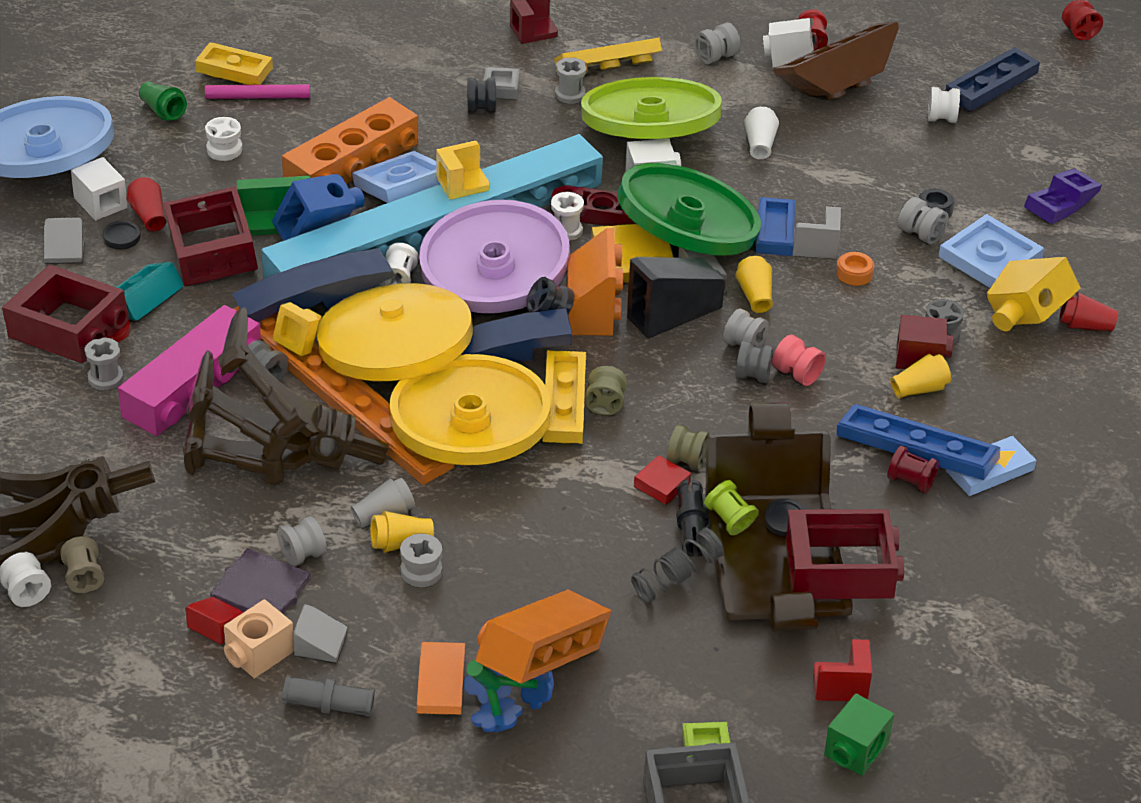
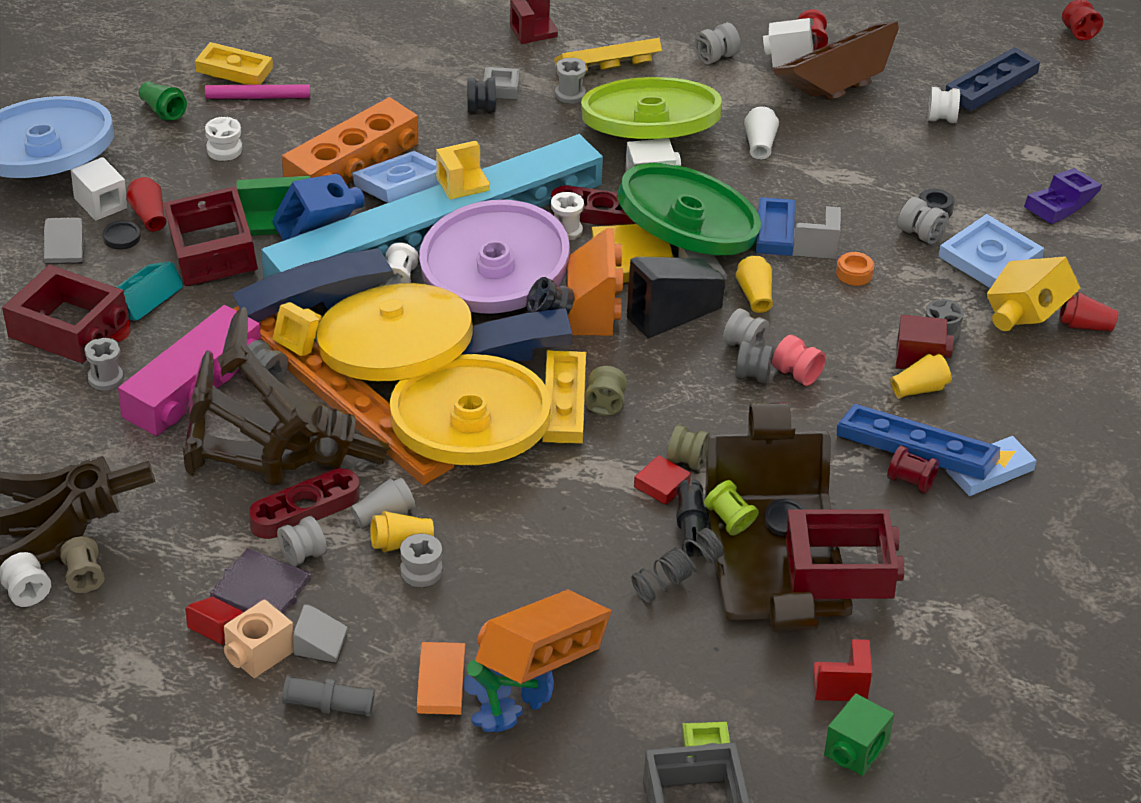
none -> dark red beam [249,468,360,539]

